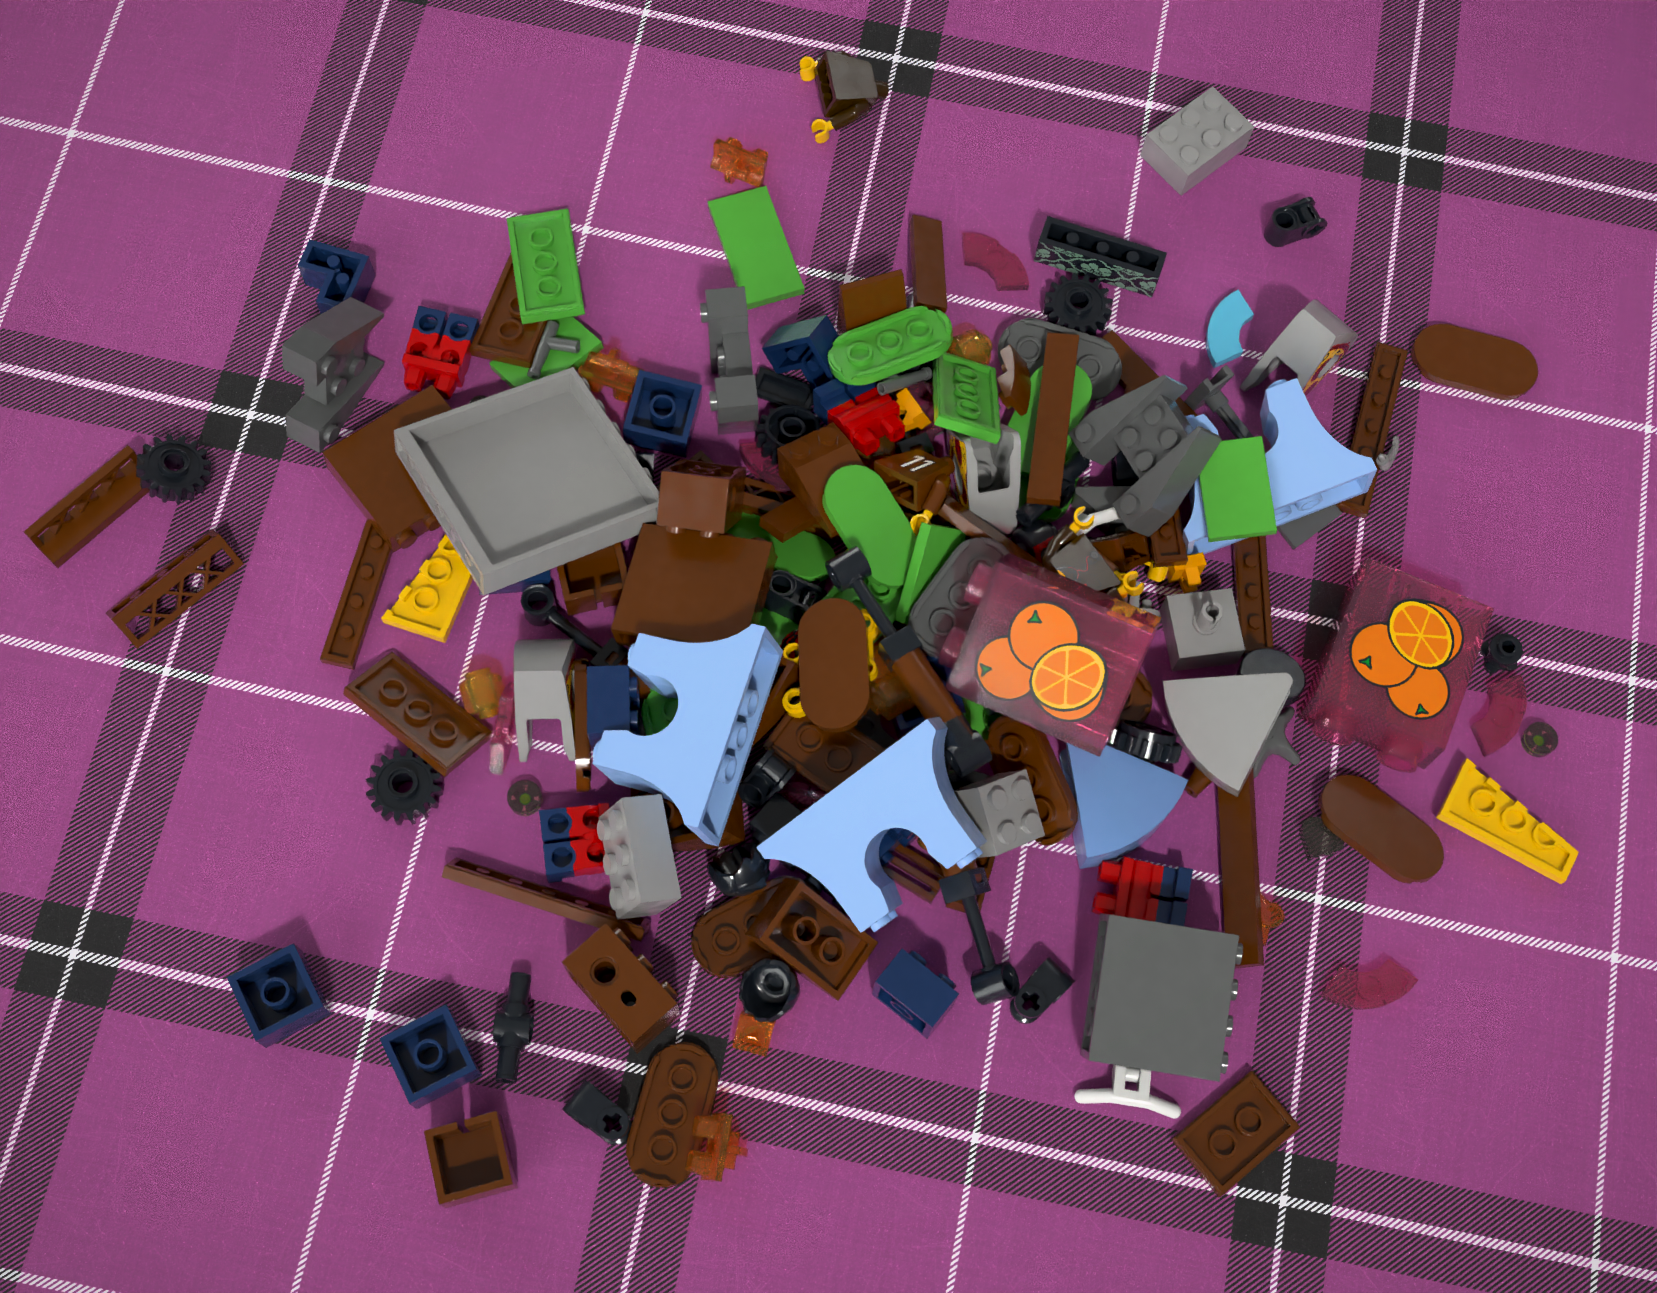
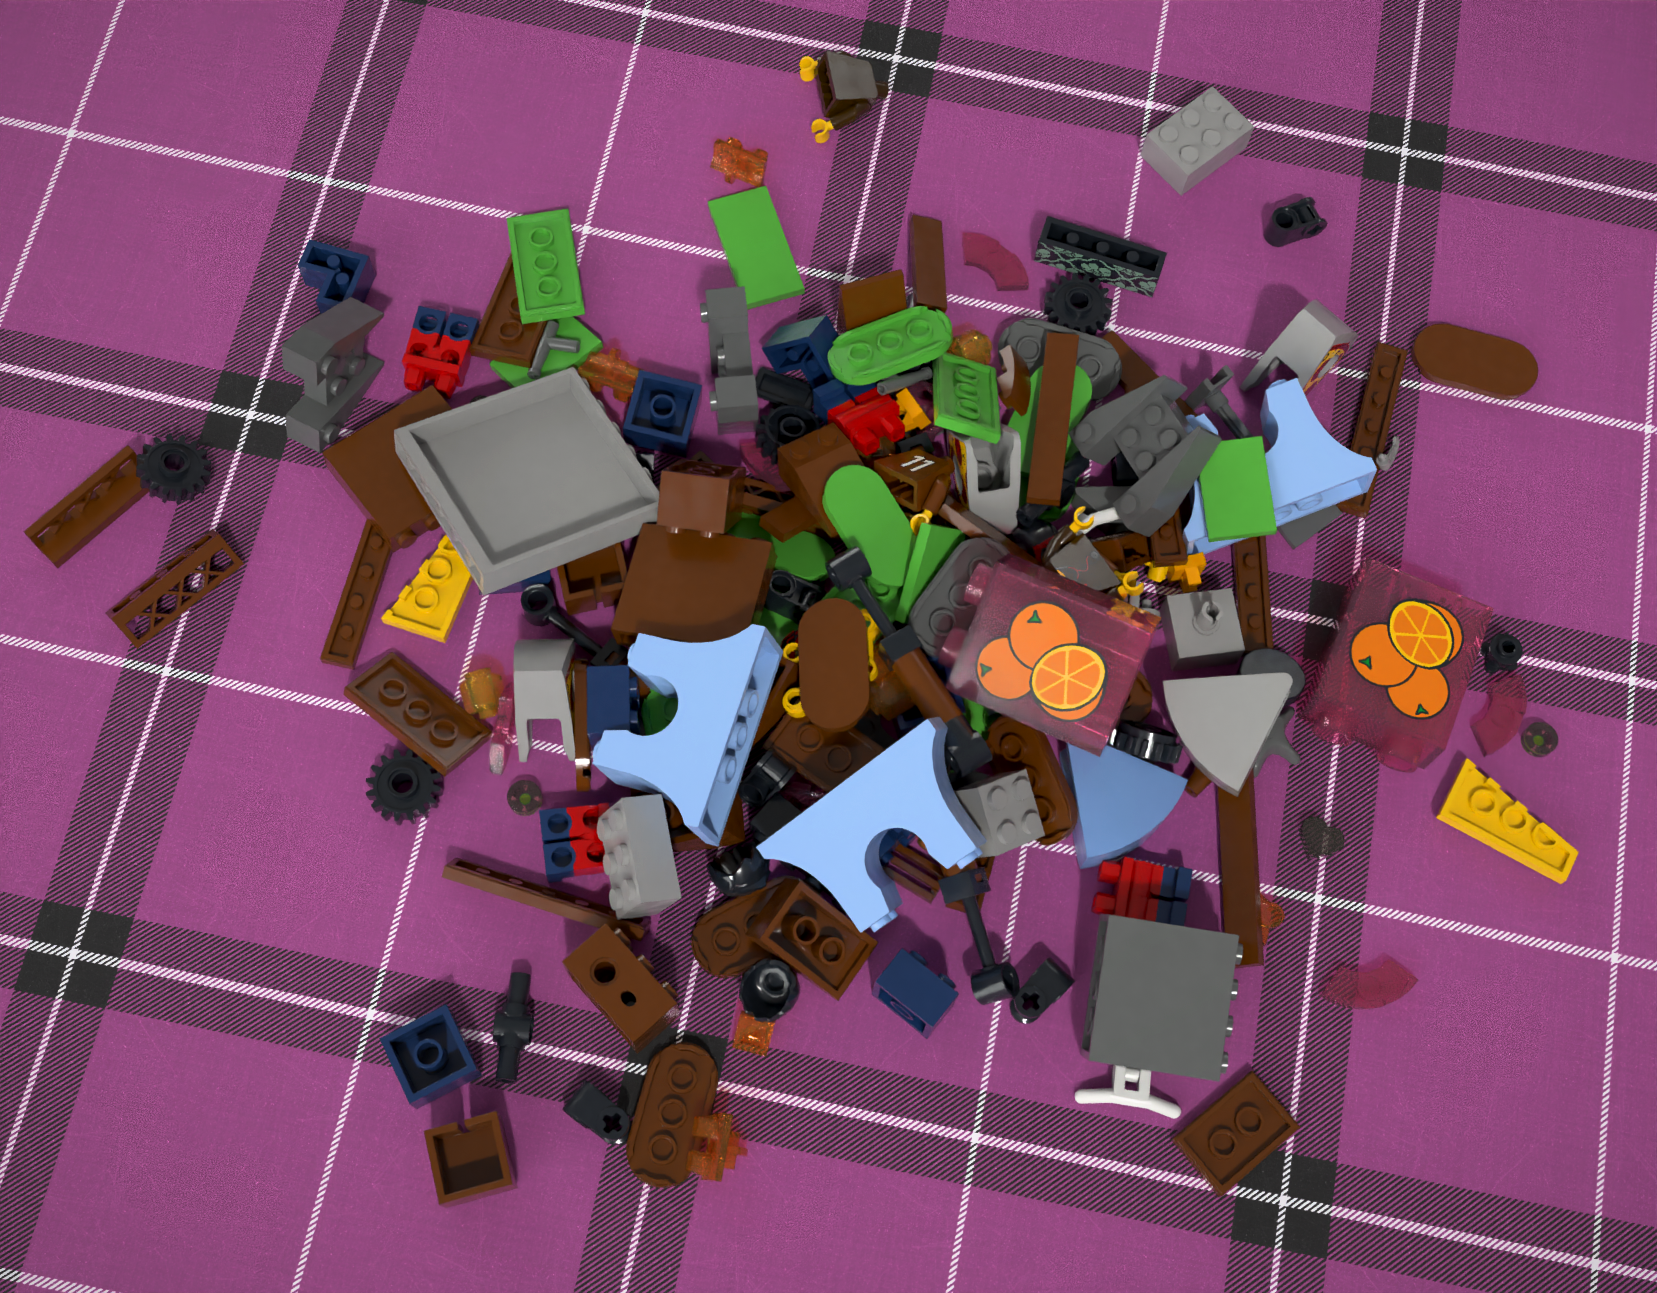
dark blue brick [227,943,332,1048] -> none
medium azure tile [1205,289,1254,368] -> none
reddish brown tile [1318,775,1444,884] -> none

